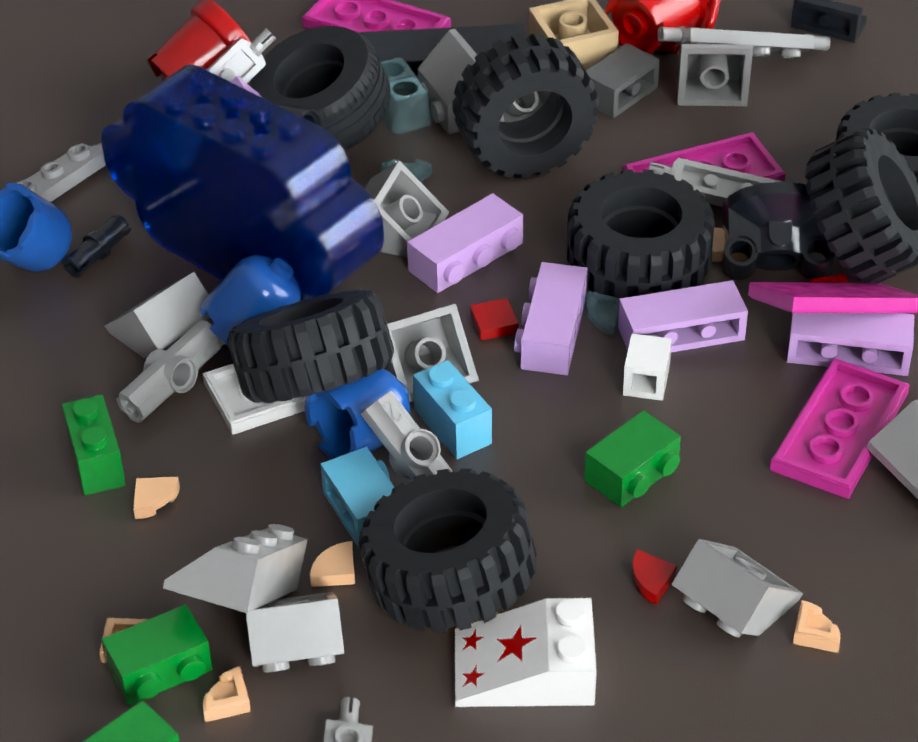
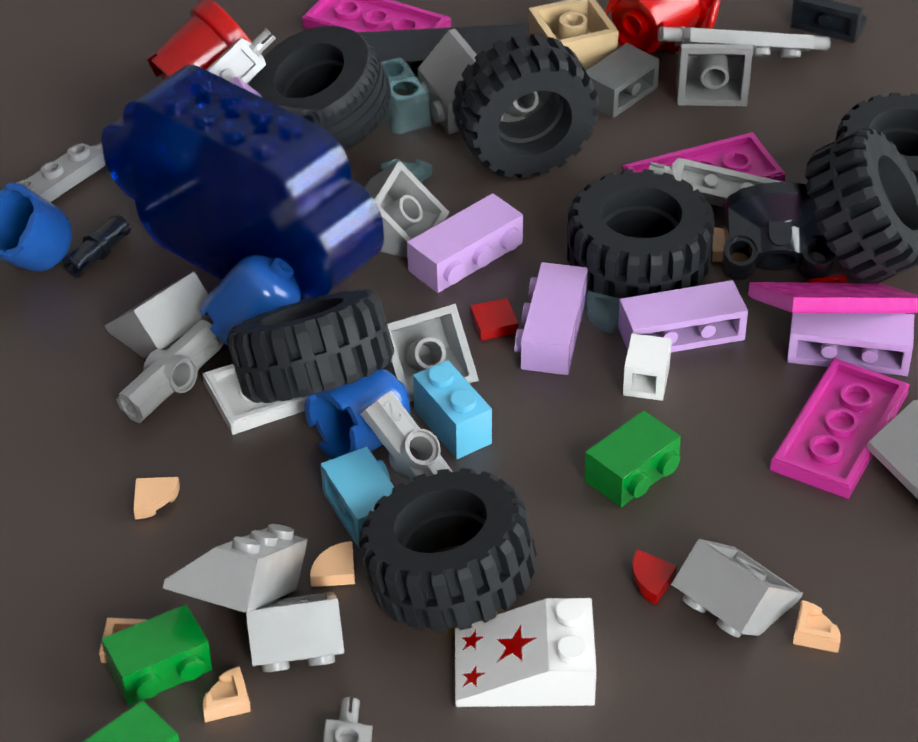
green brick [62,394,126,496] -> none

